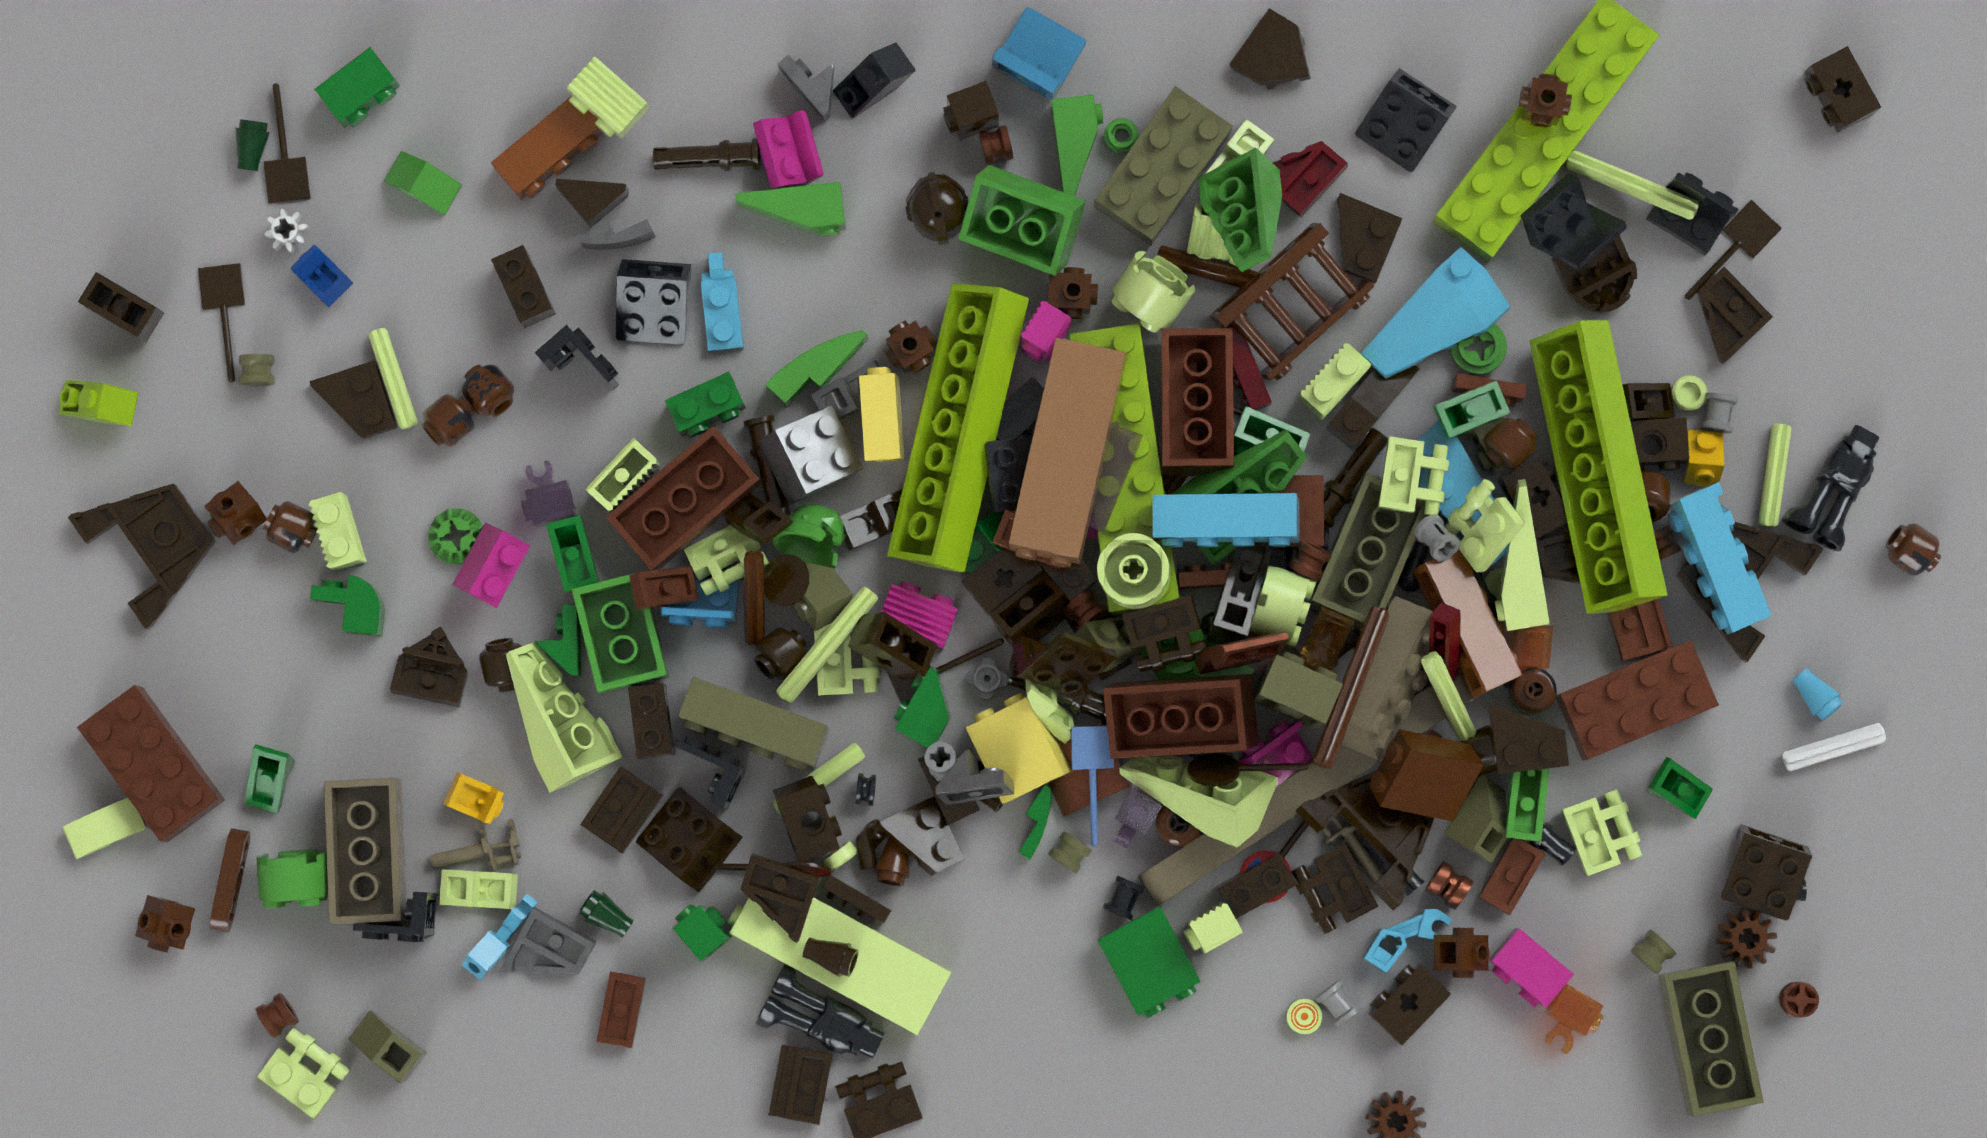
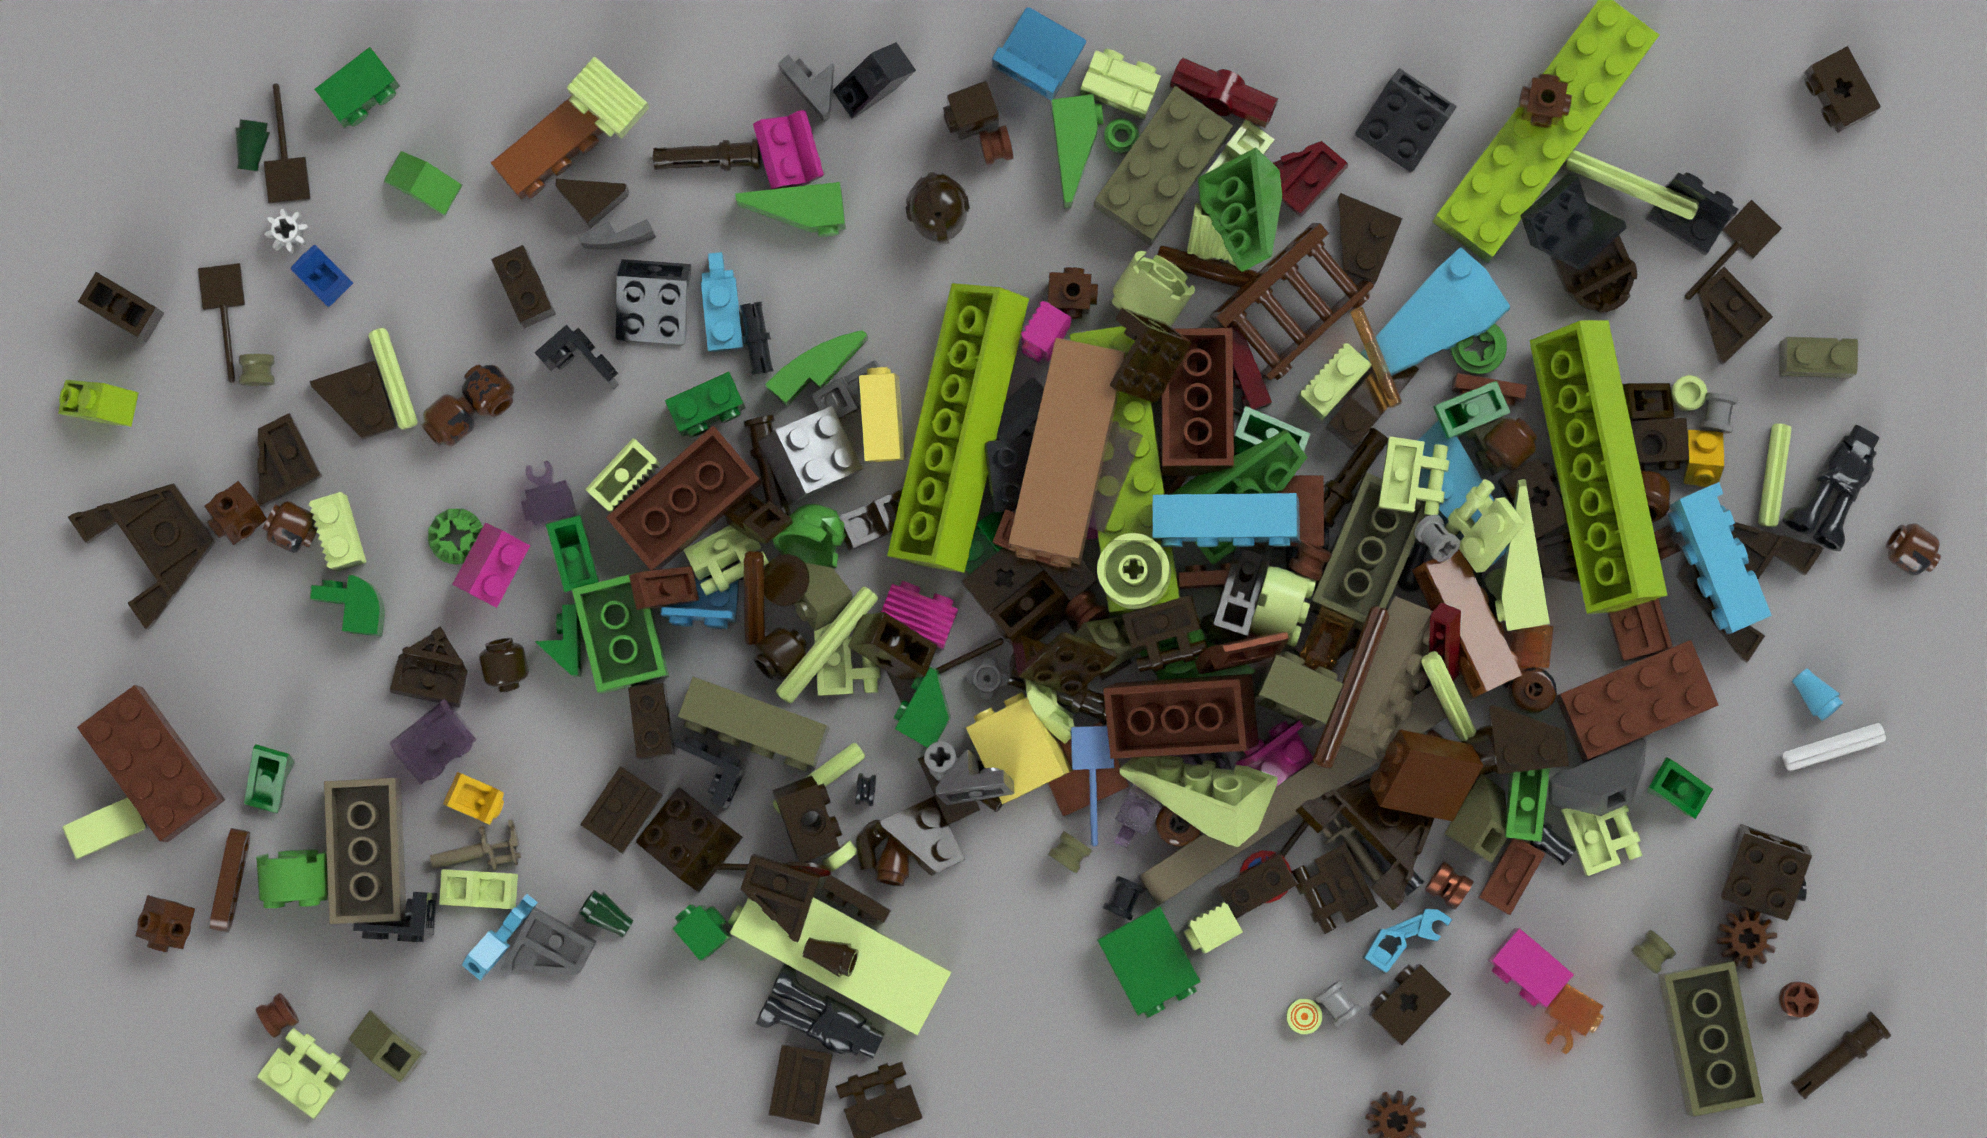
yellowish green wedge [506,642,623,793] -> none
copper plate [596,971,646,1048] -> none
reddish brown brick [884,320,937,374] -> none
bright green brick [958,165,1086,276] -> none
green slope [1018,785,1051,860] -> none
dark brown piece [1187,753,1309,787] -> none
dark brown slope [1229,8,1311,90] -> none
reddish brown brick [1434,928,1490,978] -> none
none -> dark brown wing [257,413,323,507]
none -> clear purple brick [390,699,477,784]
none -> black pin [740,302,774,375]
none -> yellowish green brick [1080,49,1161,120]
none -> dark brown bracket [1110,308,1192,403]
none -> dark red piece [1169,57,1278,128]
none -> clear orange bar [1350,307,1403,408]
none -> dark grey slope [1548,738,1646,816]
none -> olive brick [1779,337,1858,378]
none -> dark brown pin [1790,1011,1891,1100]

